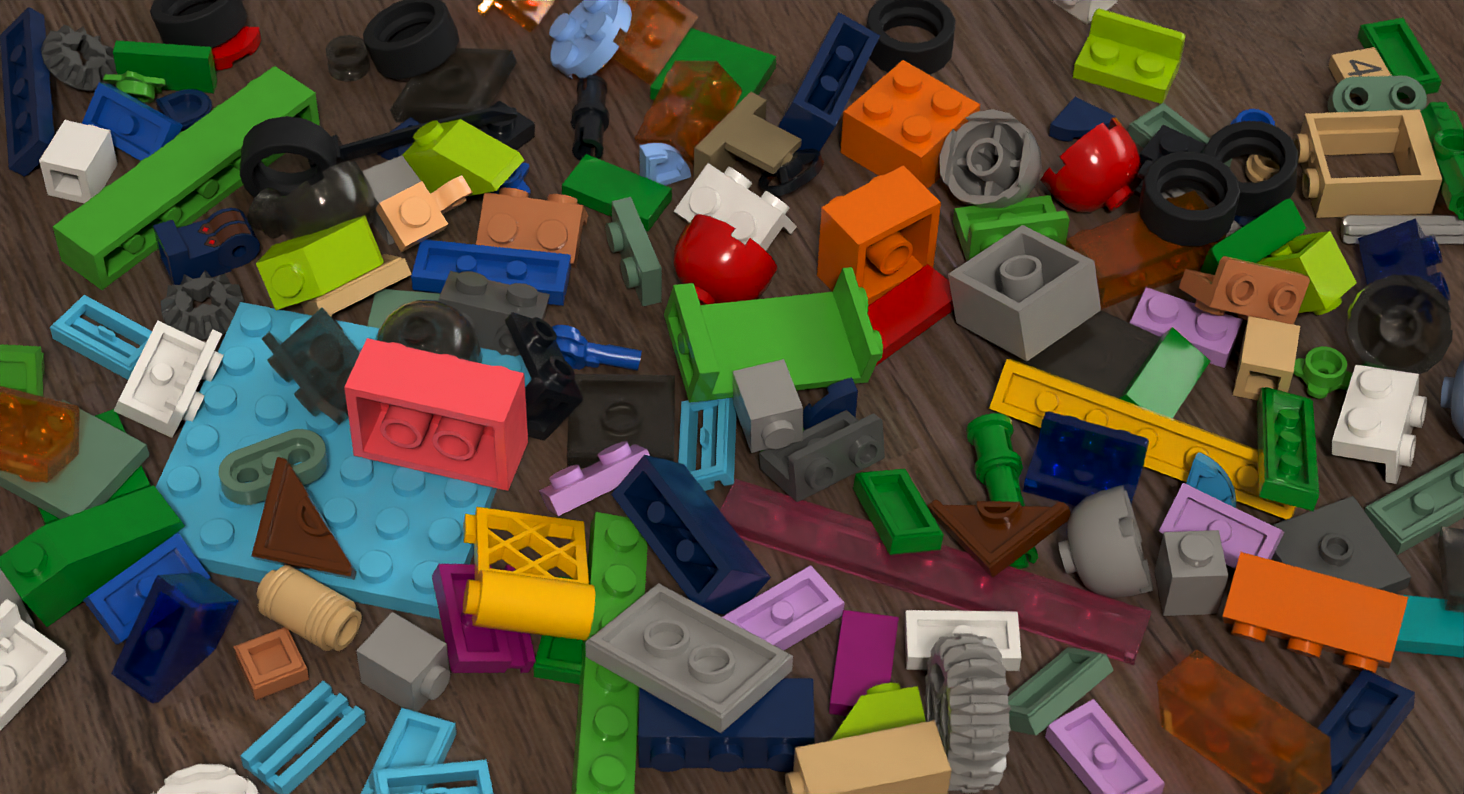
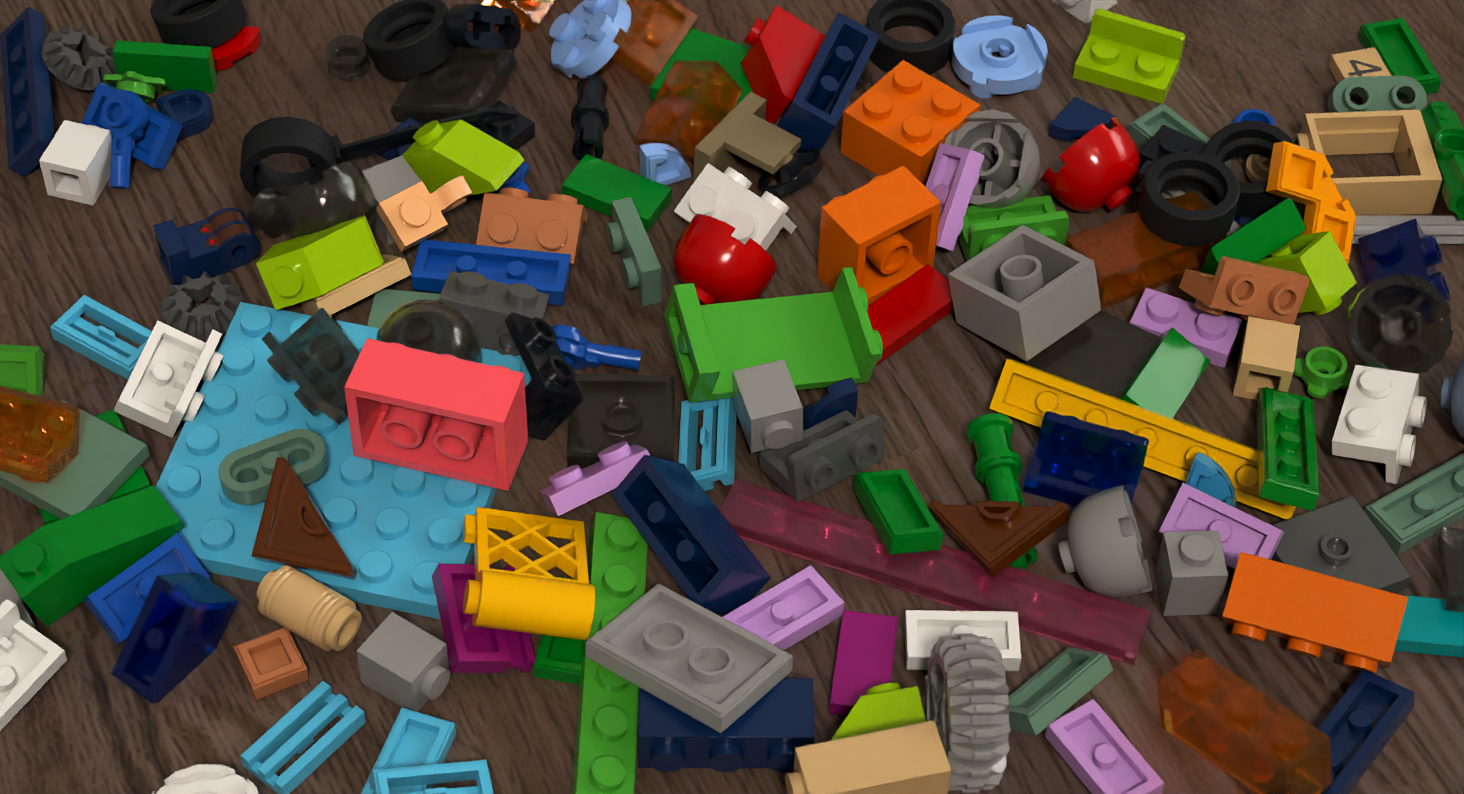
bright green brick [53,66,320,290] -> none
none -> blue plate [100,89,149,189]
none -> black beam [444,4,521,52]
none -> red slope [741,5,825,124]
none -> lavender plate [926,143,985,251]
none -> light blue plate [952,15,1047,98]
none -> light orange tile [1266,141,1356,264]

